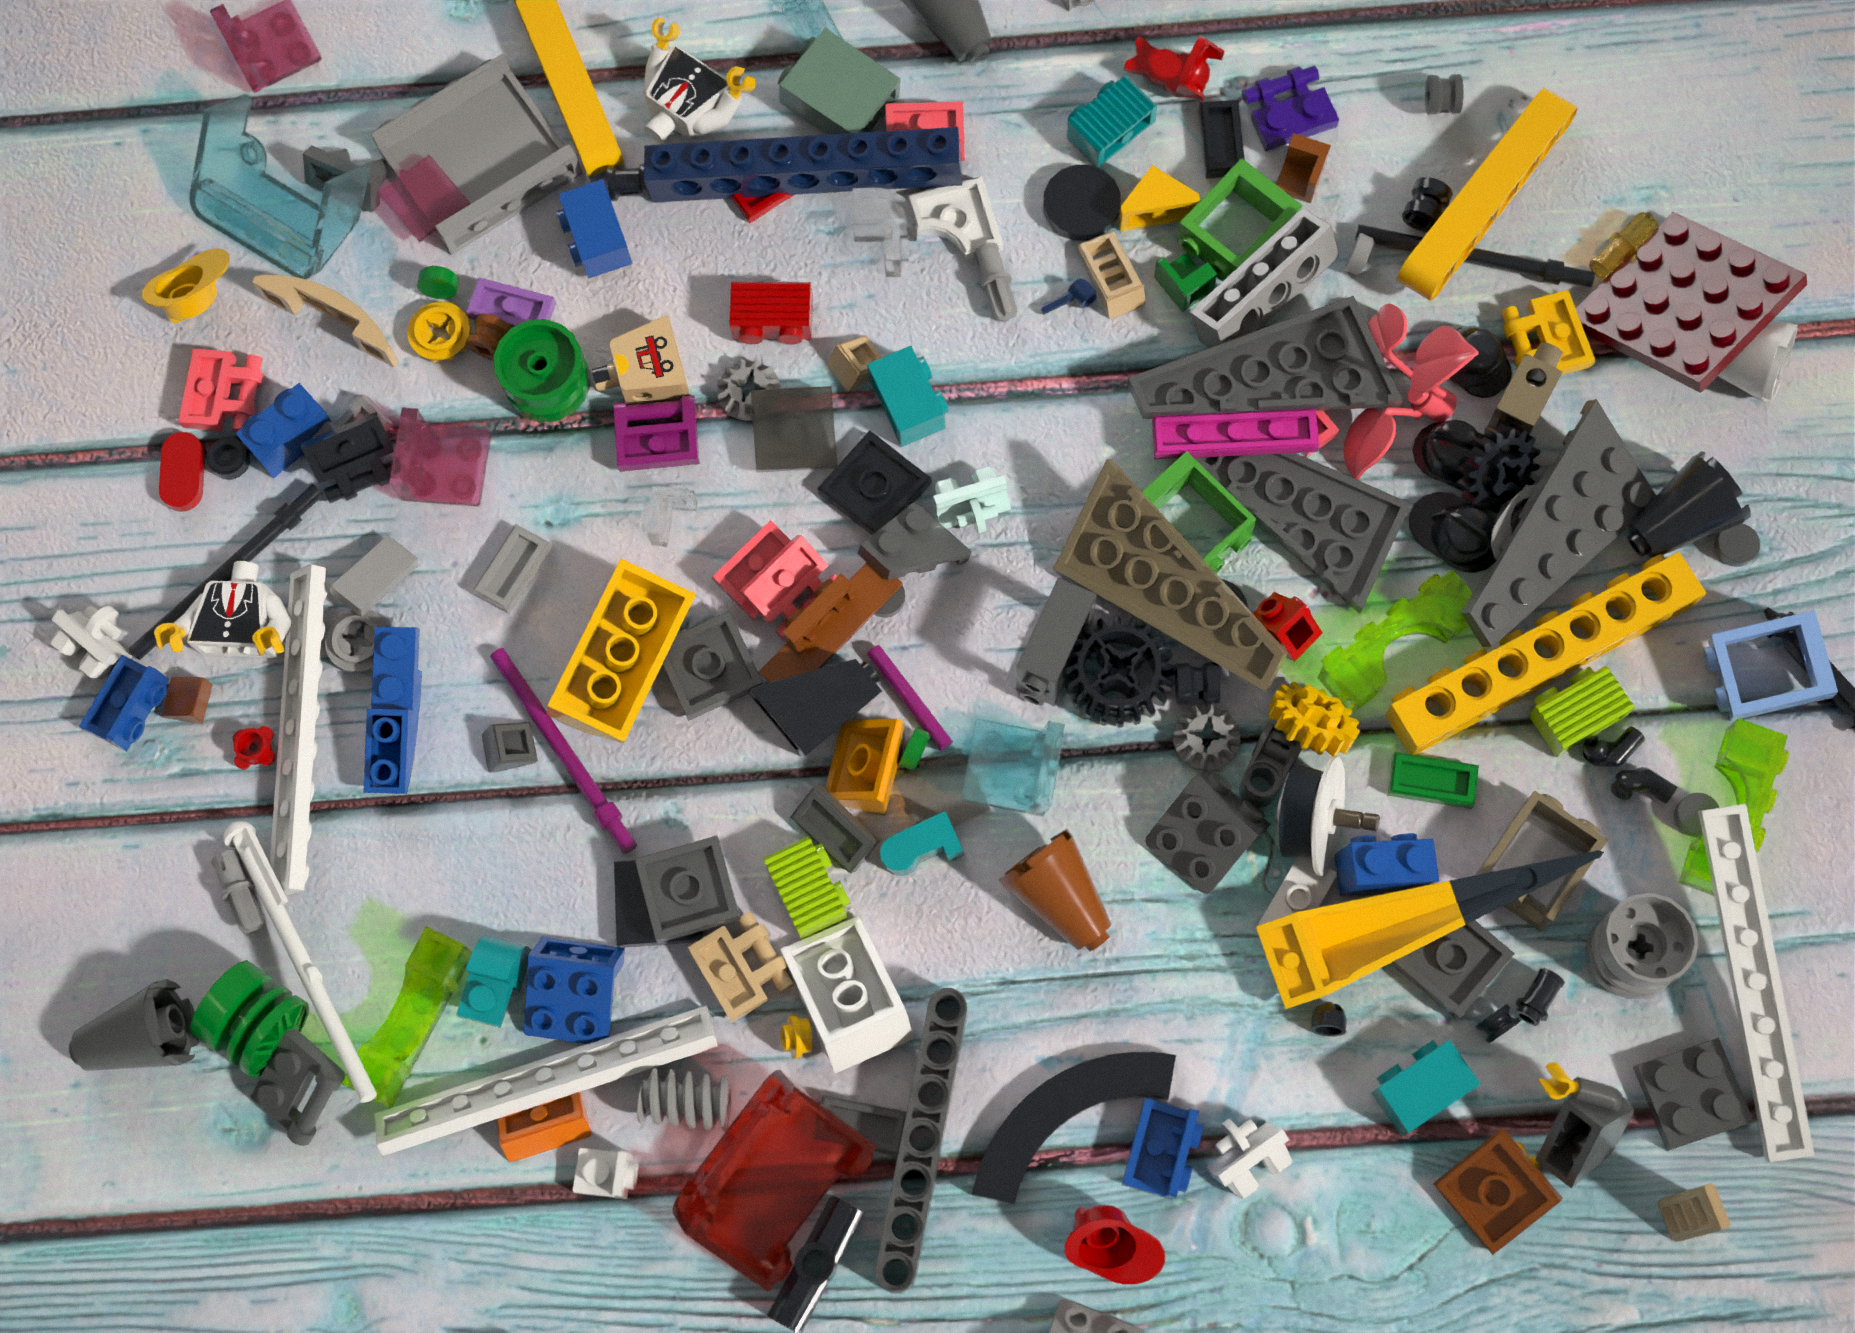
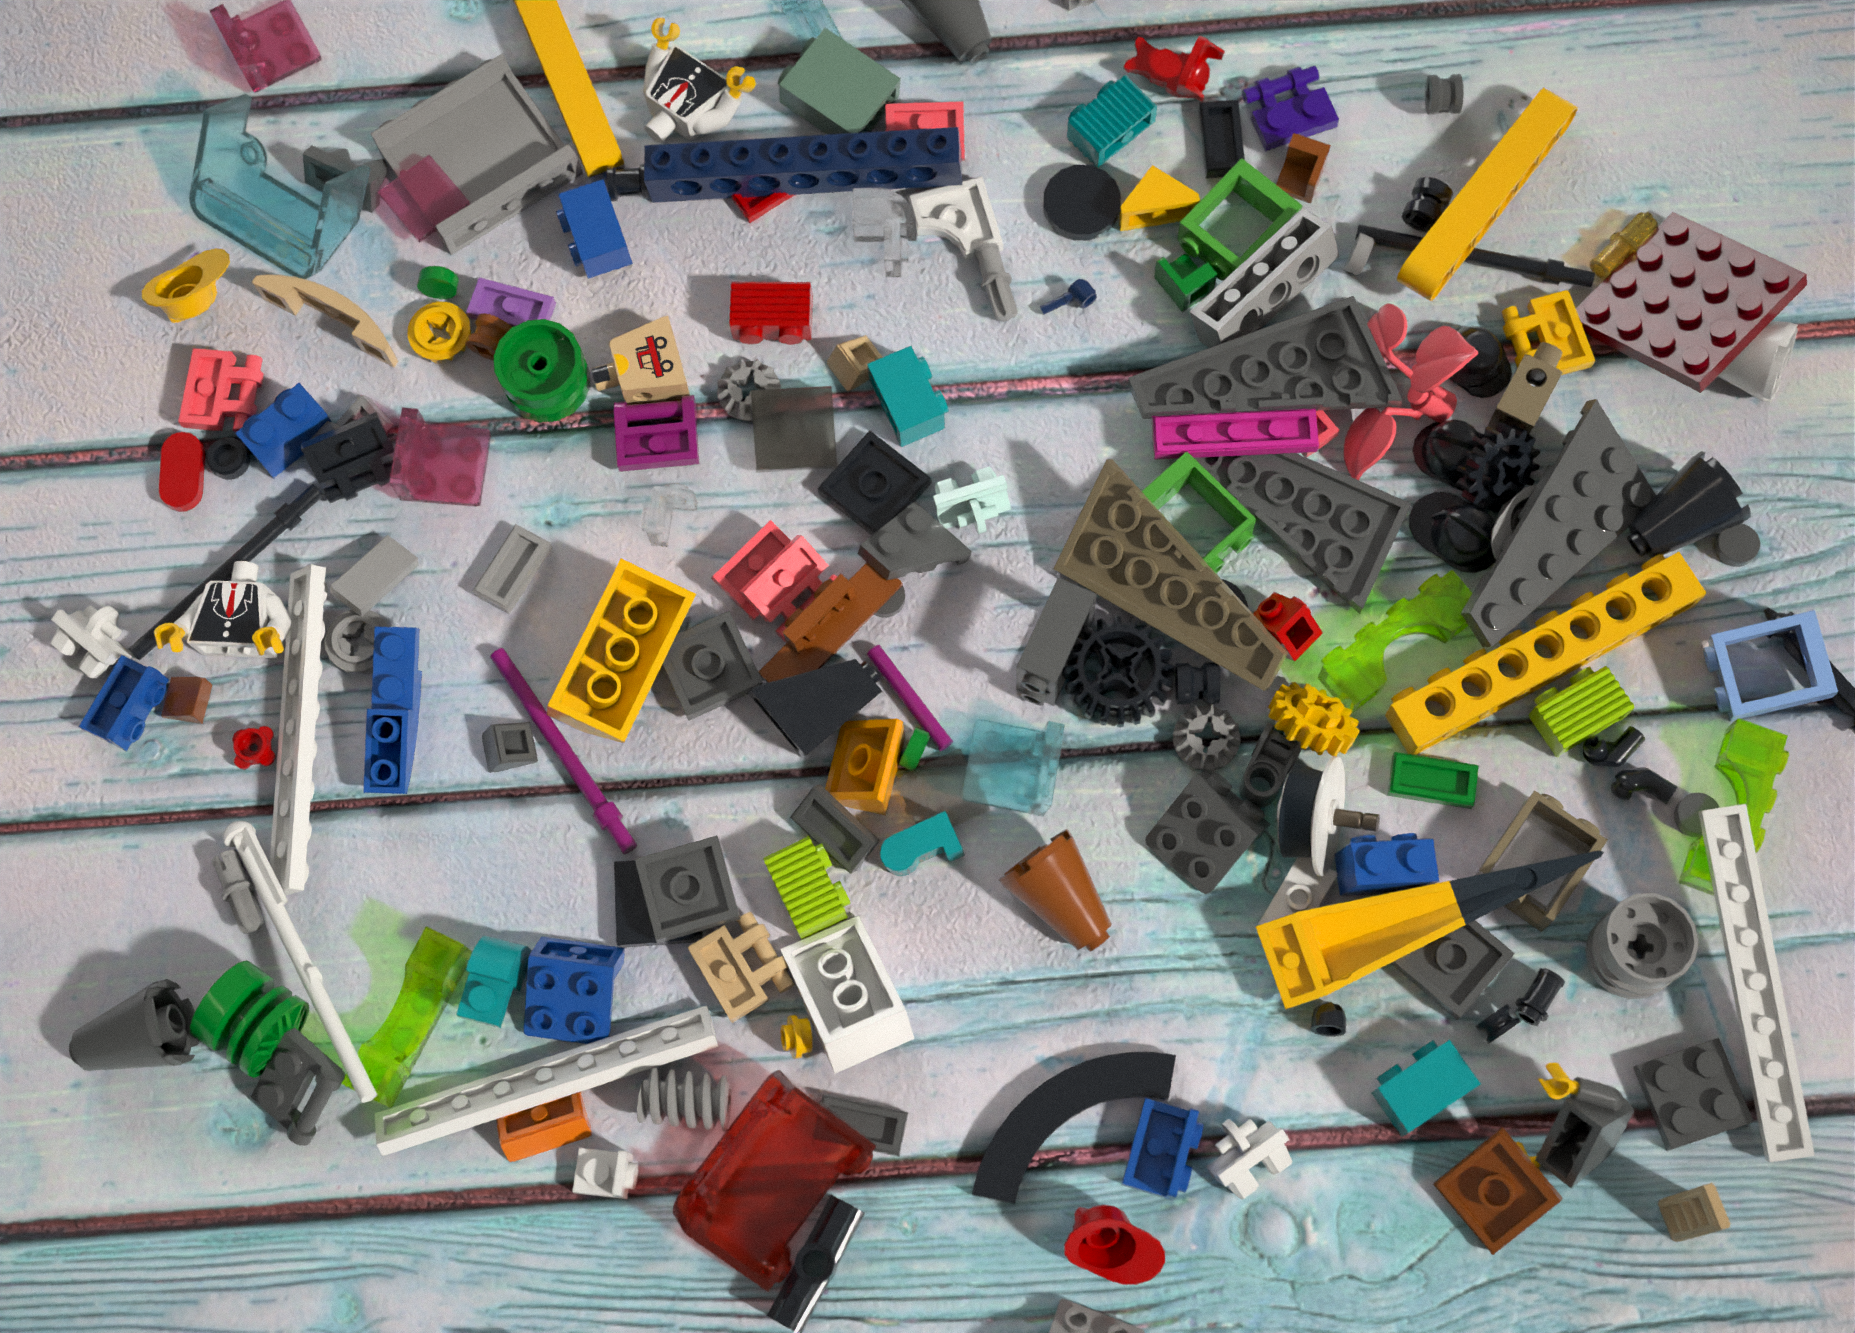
dark grey beam [876,988,967,1294] -> none
tan slope [1077,231,1146,318] -> none

